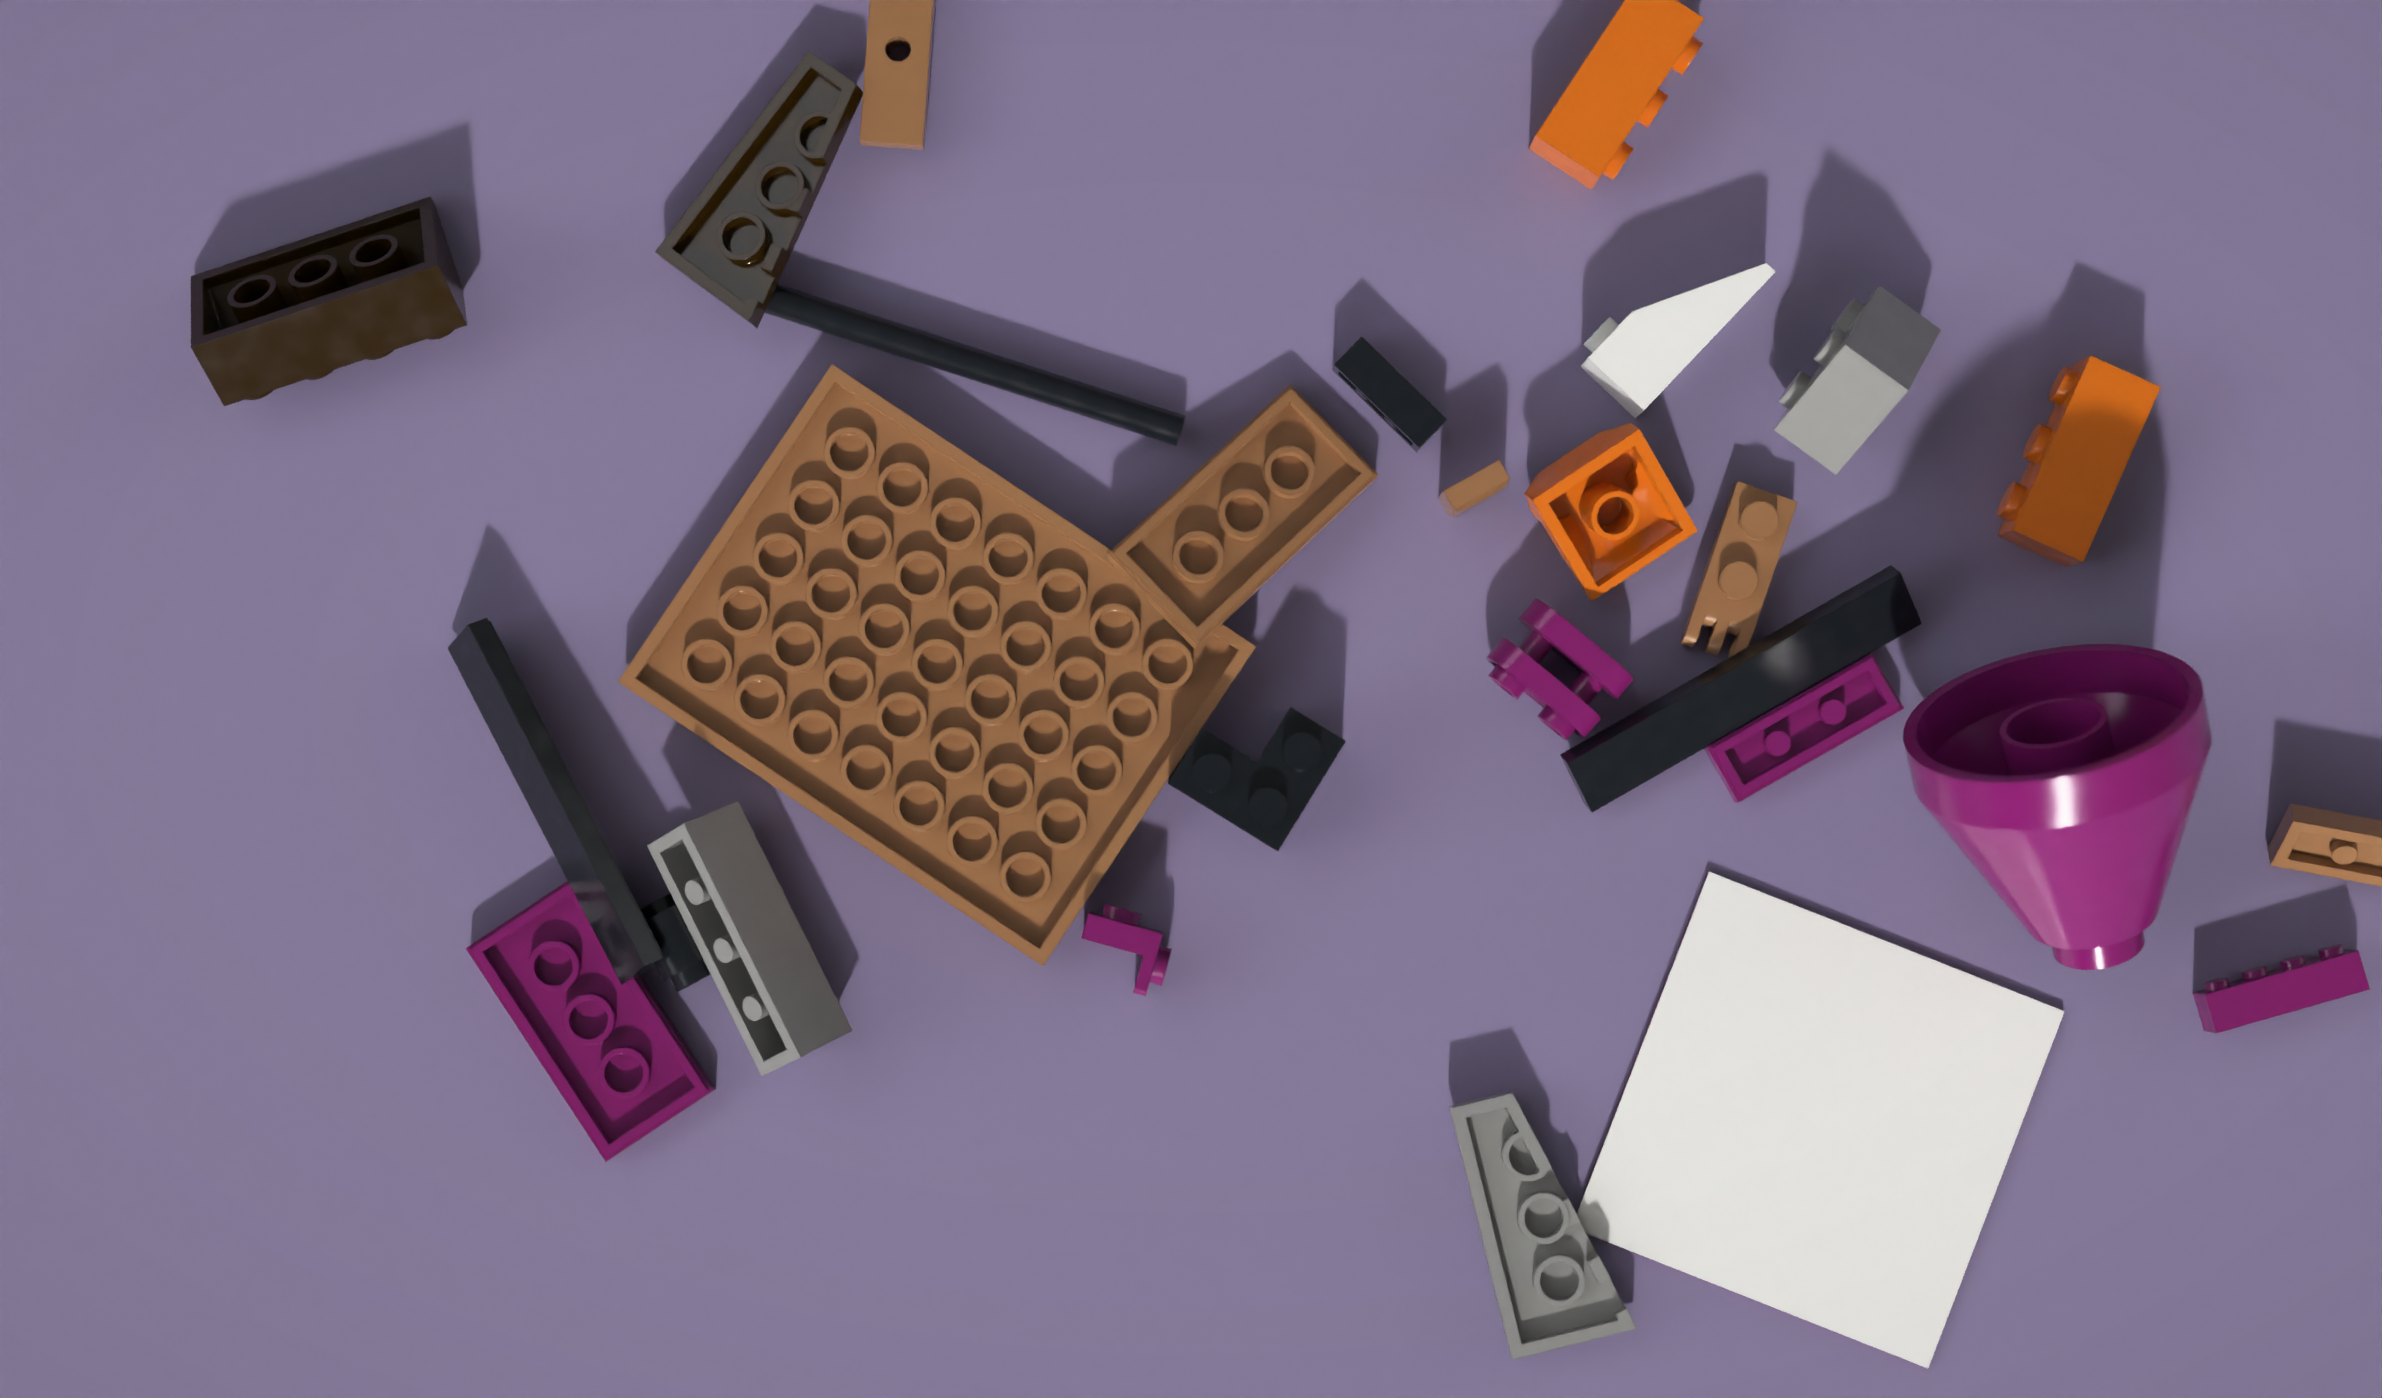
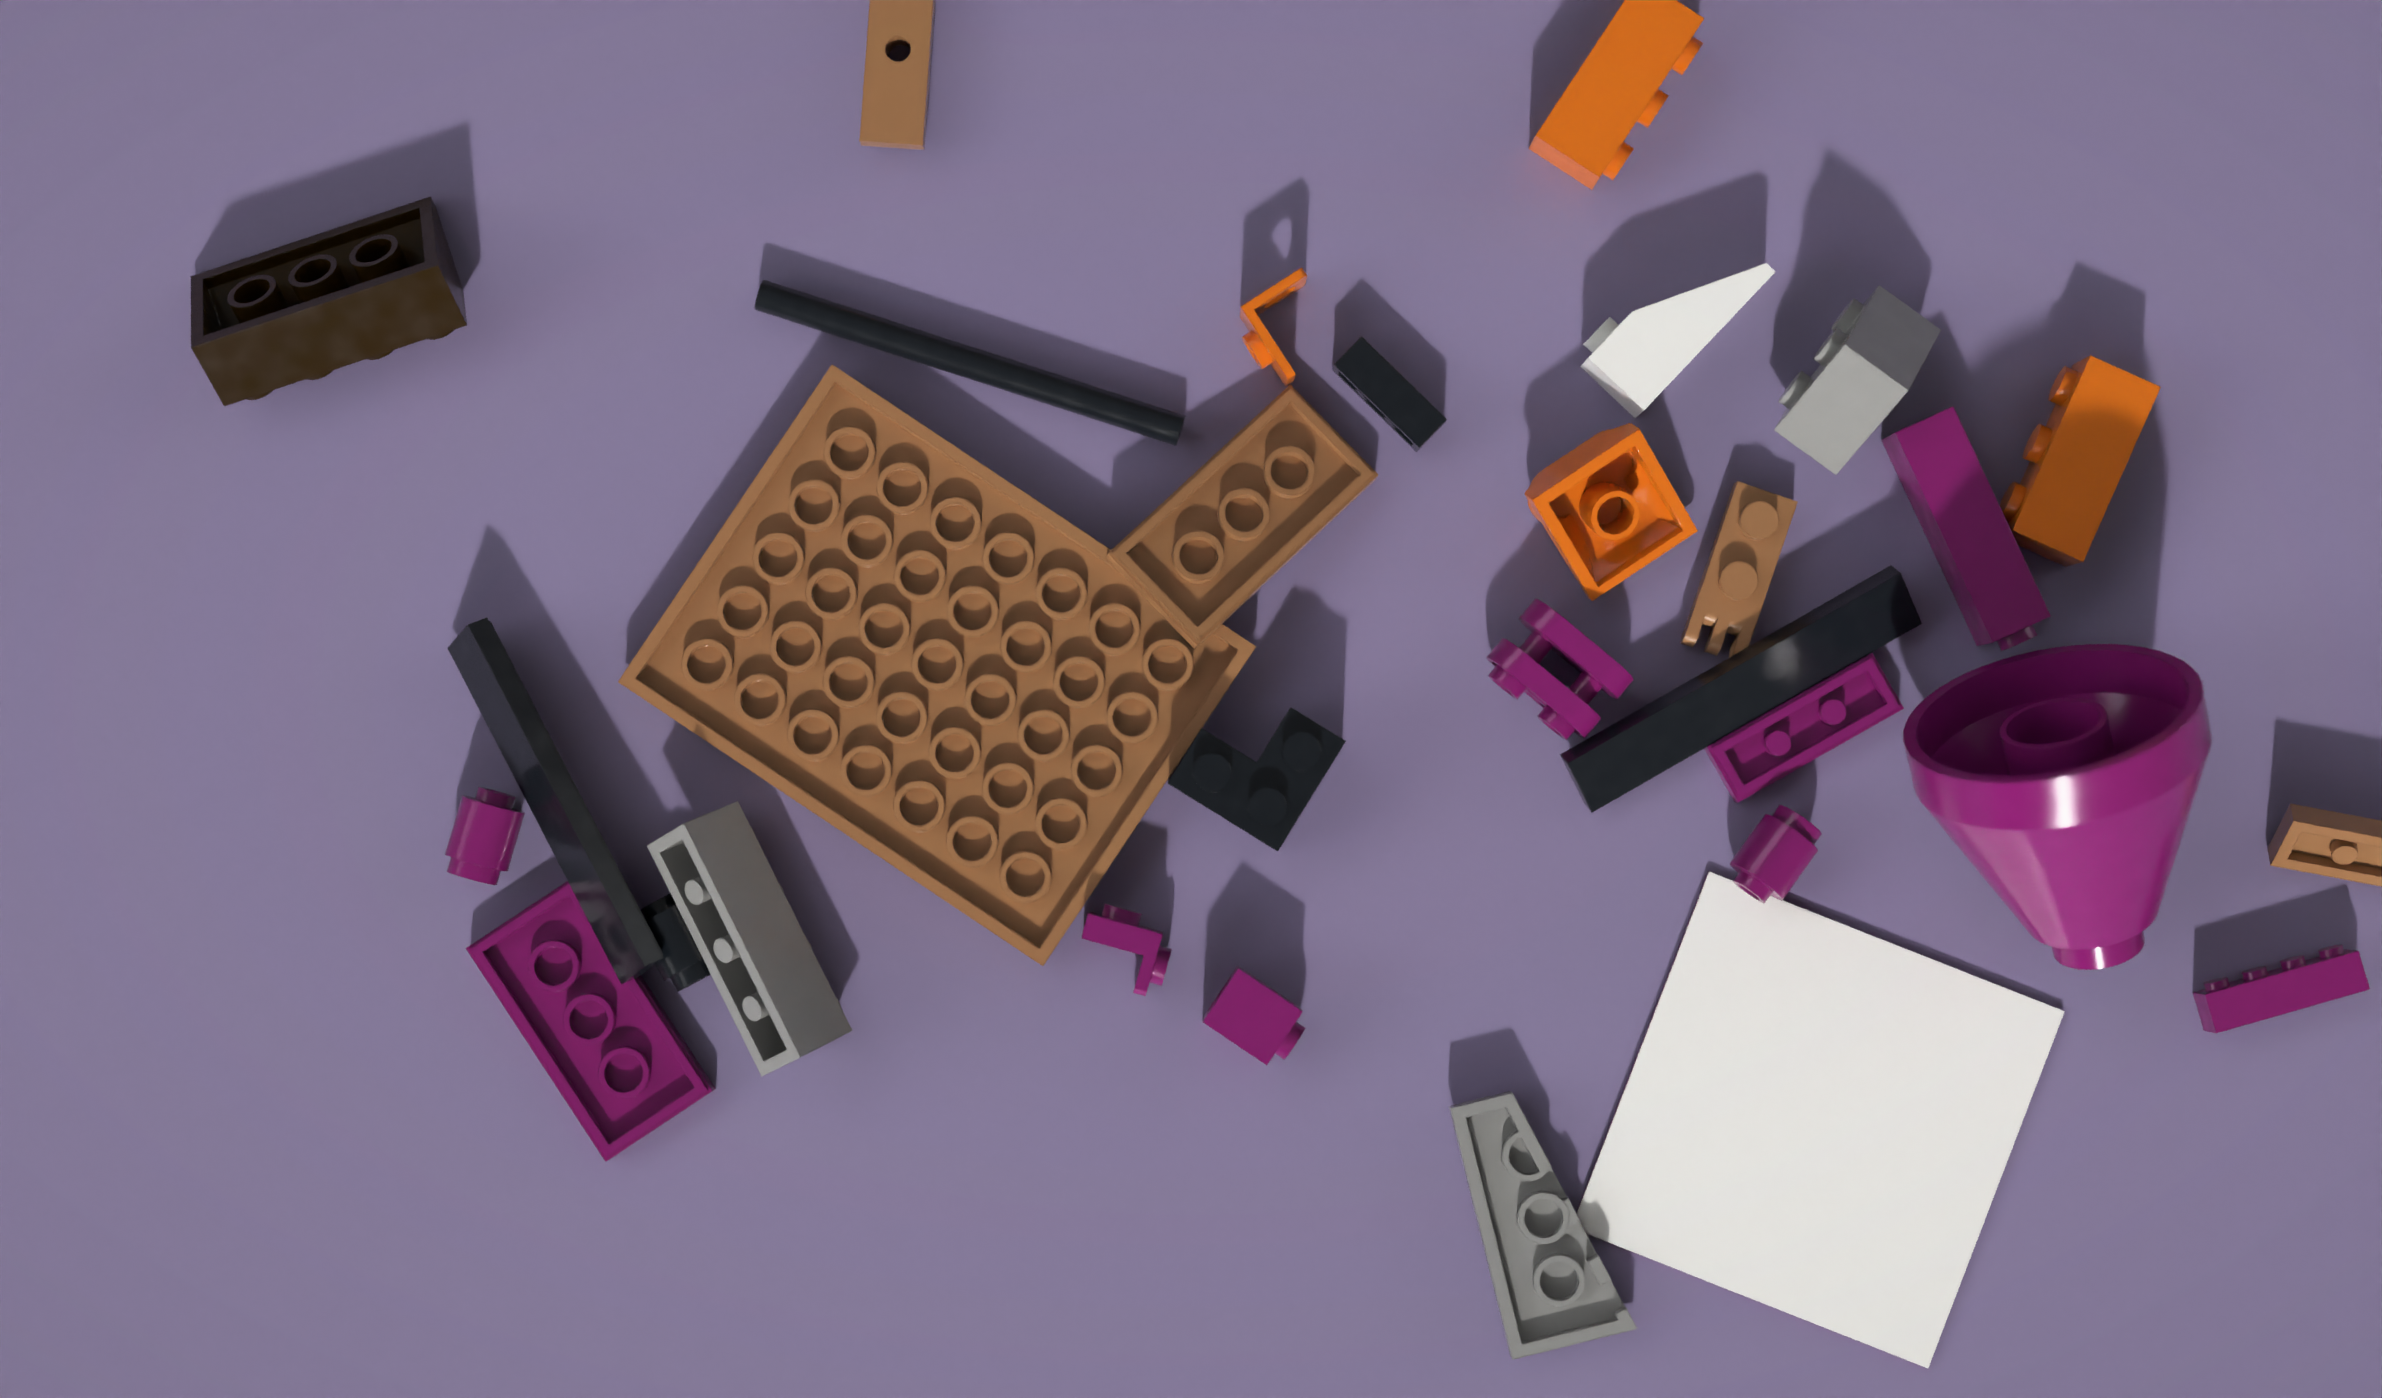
dark brown wing [655,51,863,328] -> none
medium nougat tile [1439,460,1510,517] -> none
none -> magenta brick [445,787,525,885]
none -> magenta brick [1202,965,1305,1065]
none -> orange bracket [1240,268,1307,387]
none -> magenta brick [1730,805,1822,903]
none -> magenta brick [1882,406,2051,651]

